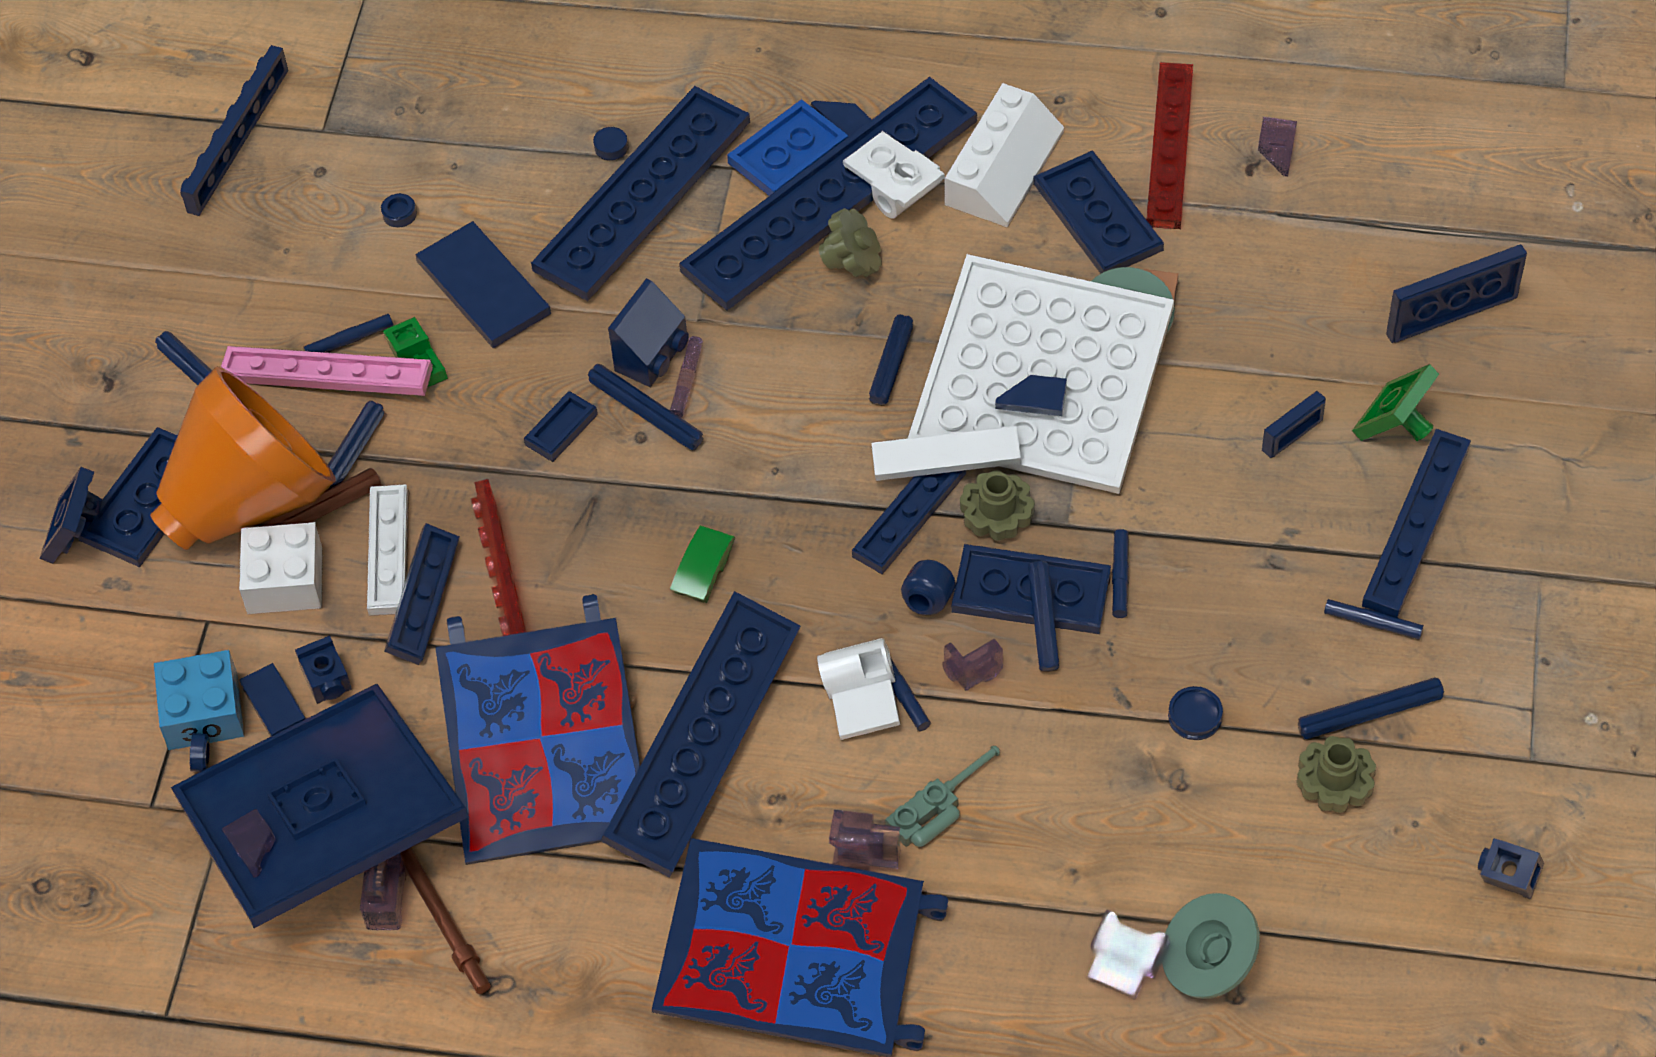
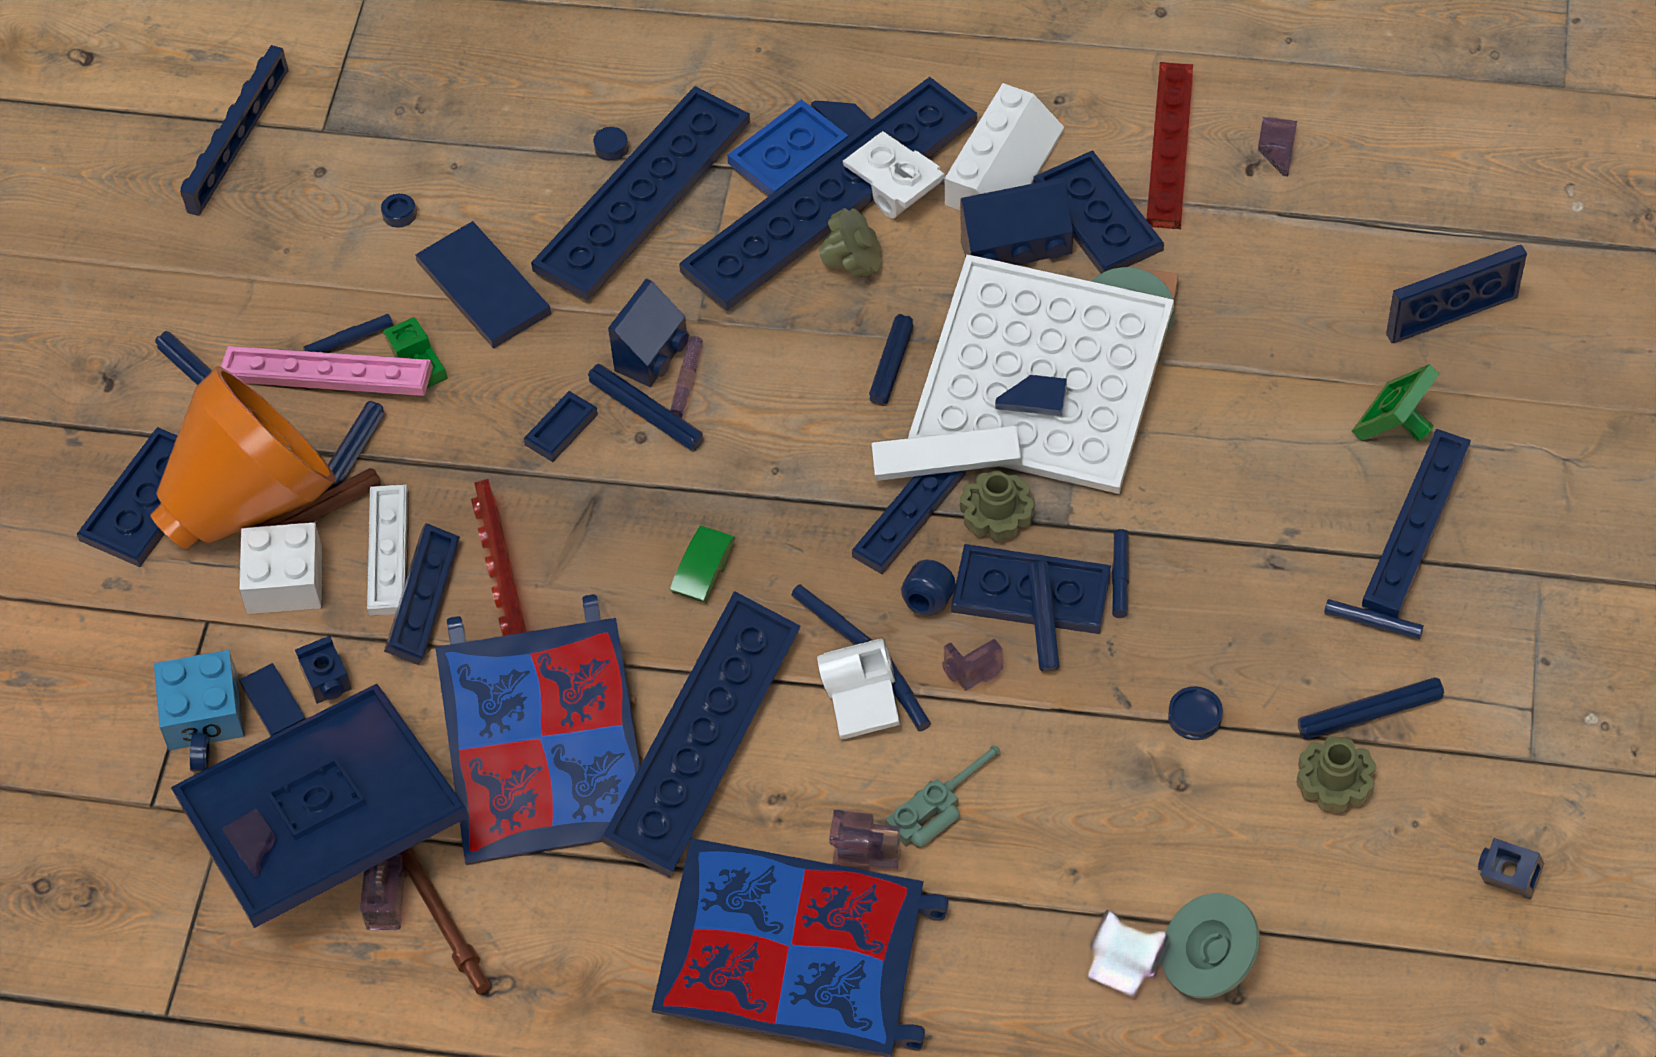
dark blue hinge [39,467,102,564] -> none
dark blue tile [1262,391,1326,458] -> none
none -> dark blue piece [791,584,873,645]
none -> dark blue slope [960,178,1073,265]

